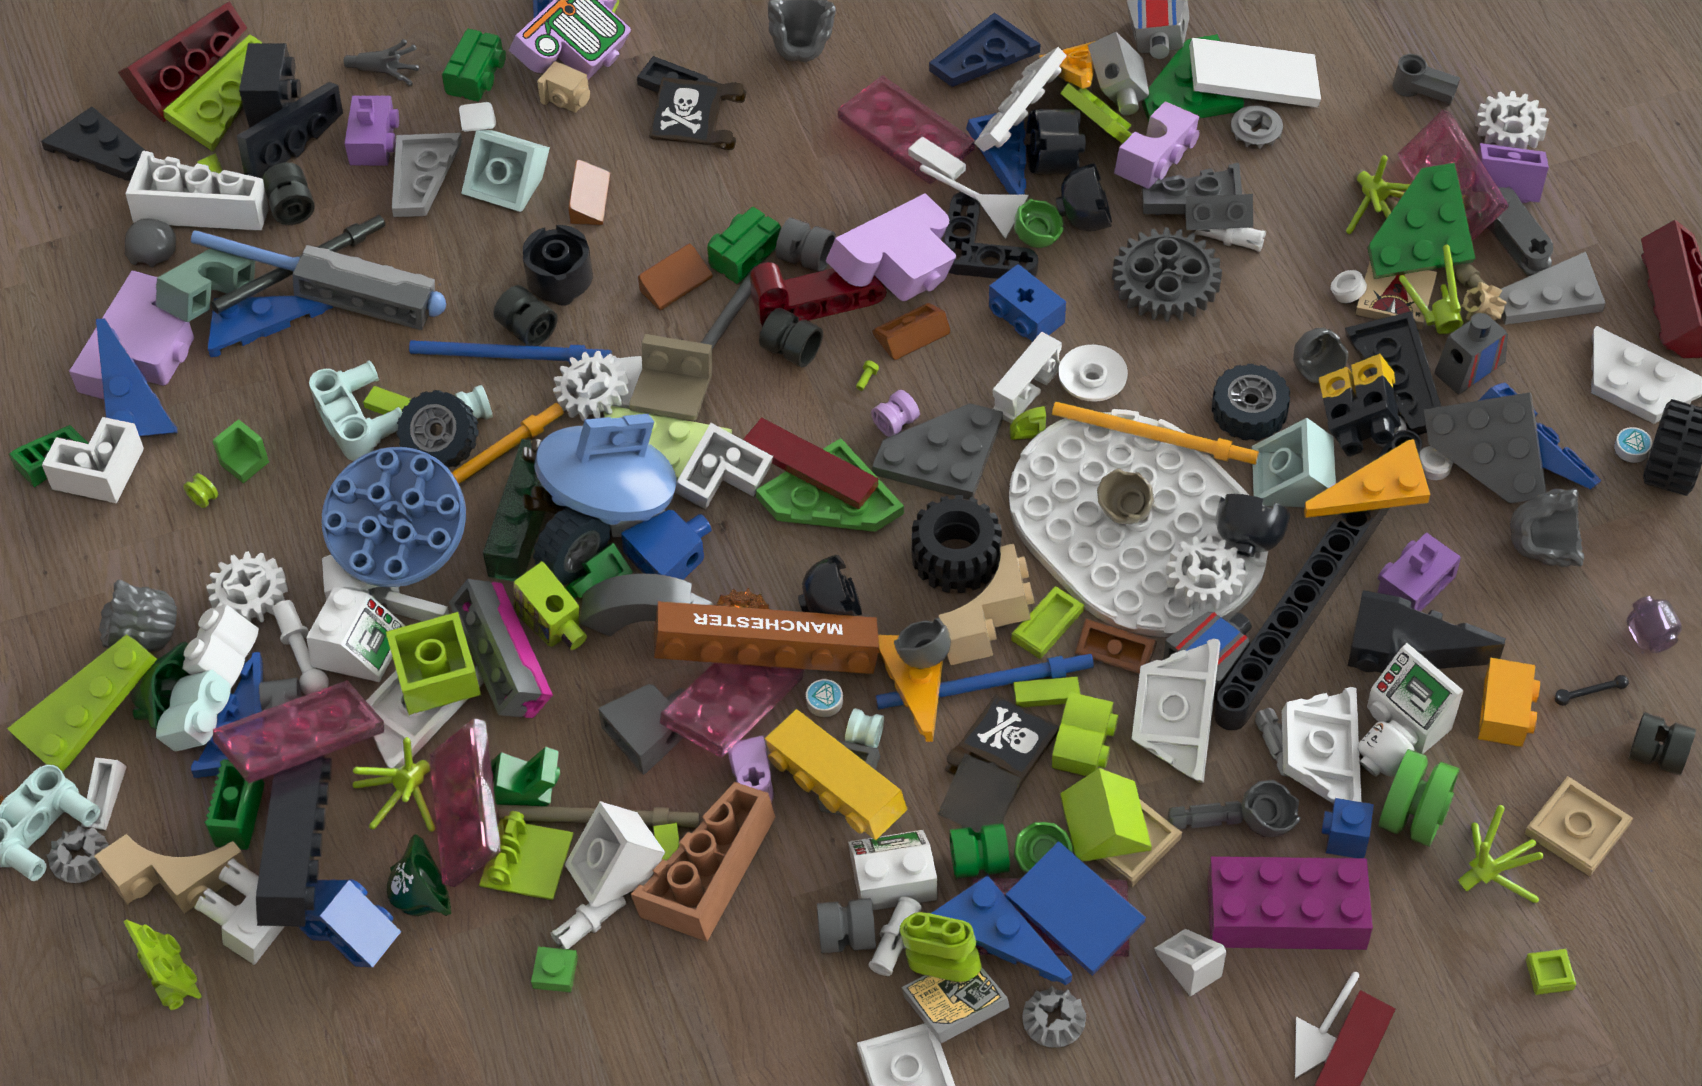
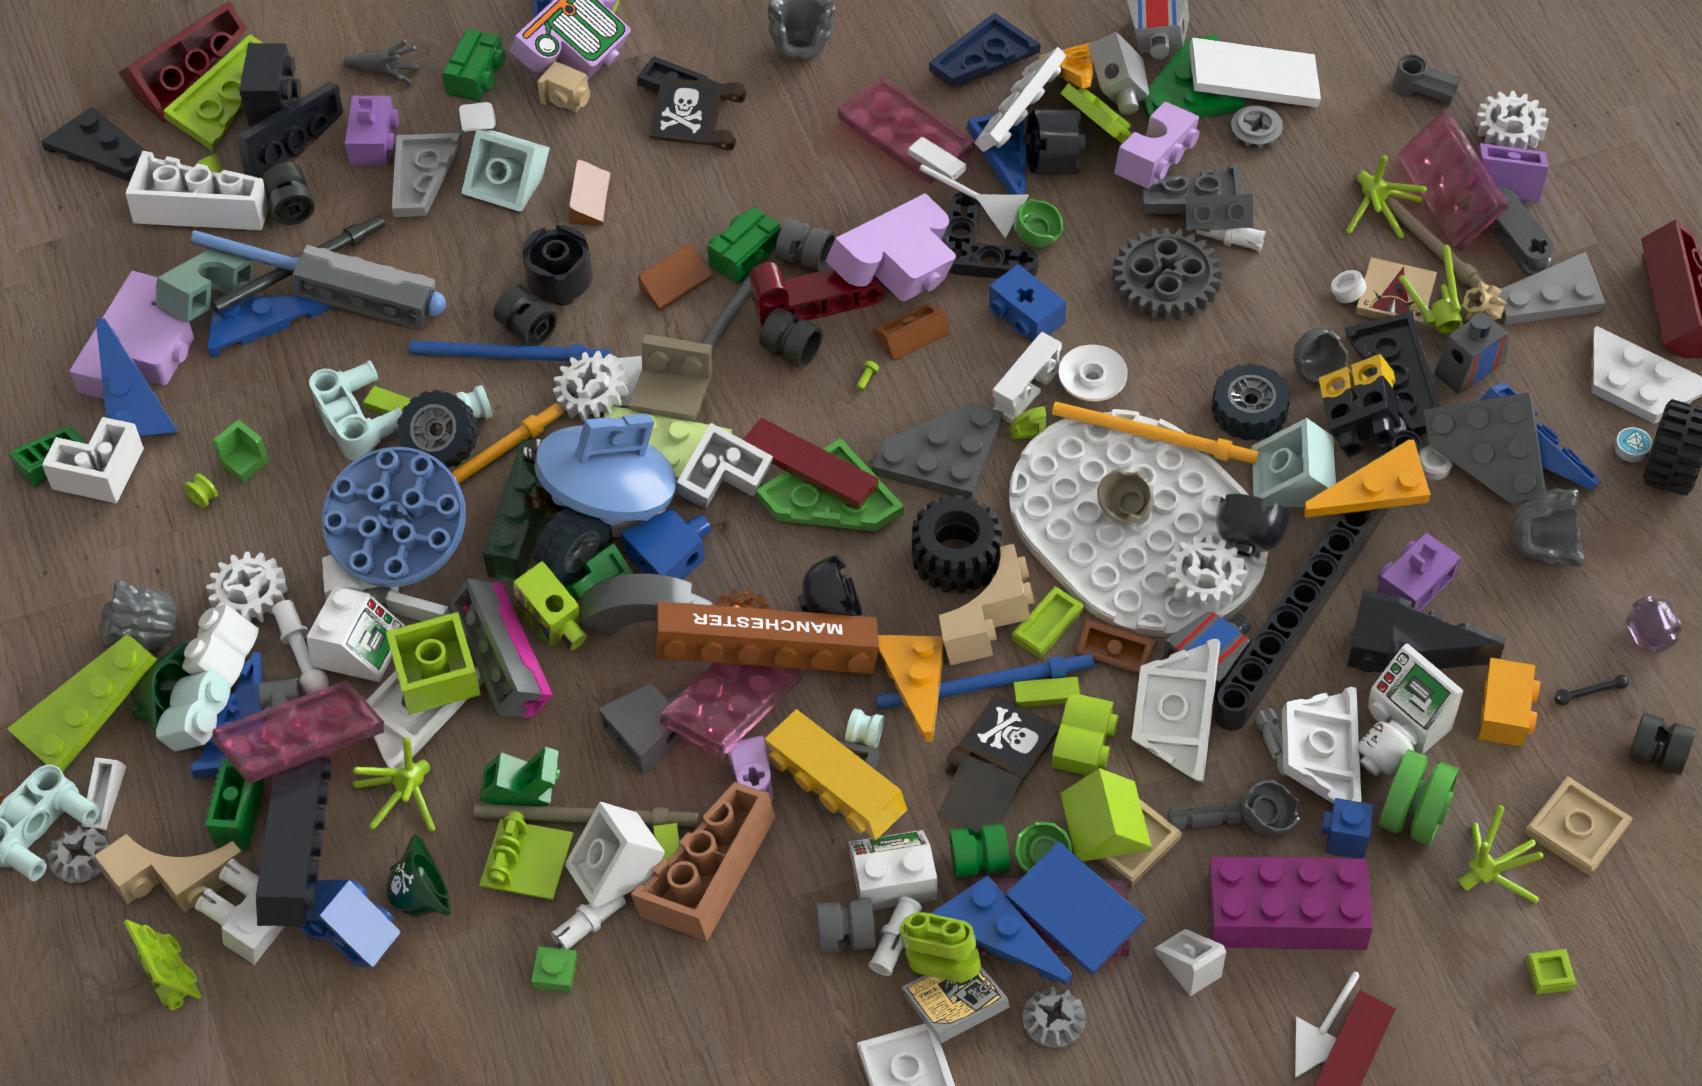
dark grey hair [124,218,176,267] -> none
clear pink plate [430,718,501,887] -> none
tile [806,679,843,717] -> none
lavender wheel [871,390,920,437] -> none
dark grey hair [894,618,951,669] -> none
black cylinder [1056,163,1112,231] -> none
green plate [1367,163,1476,279] -> none

